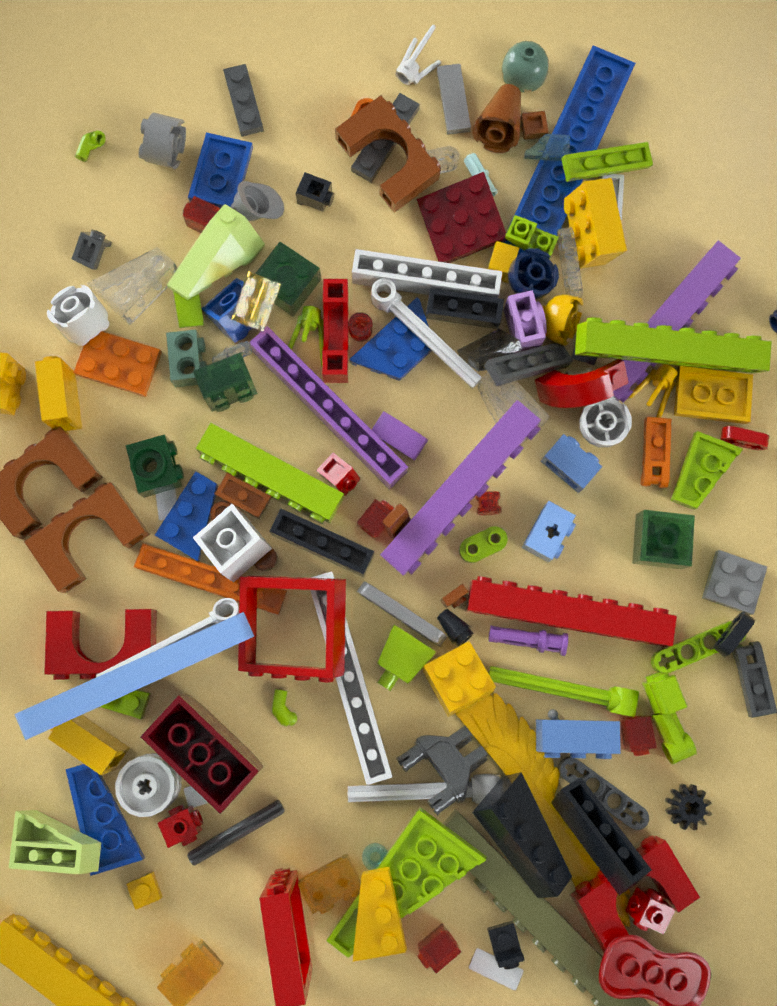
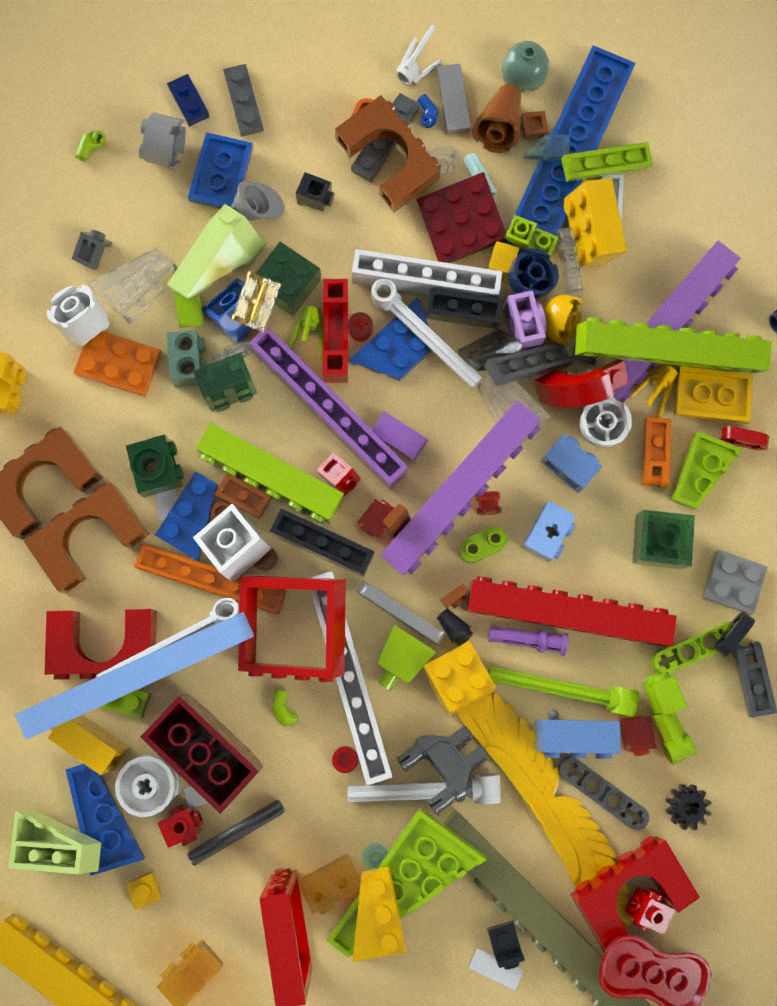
yellow brick [35,356,82,431] -> none
clear red brick [183,196,220,233] -> none
clear red brick [417,923,461,974] -> none
black wedge [472,772,572,898] -> none
black brick [551,777,652,896] -> none
none -> clear blue plate [167,74,210,127]
none -> red tile [332,746,358,773]
none -> blue arm [417,94,439,128]

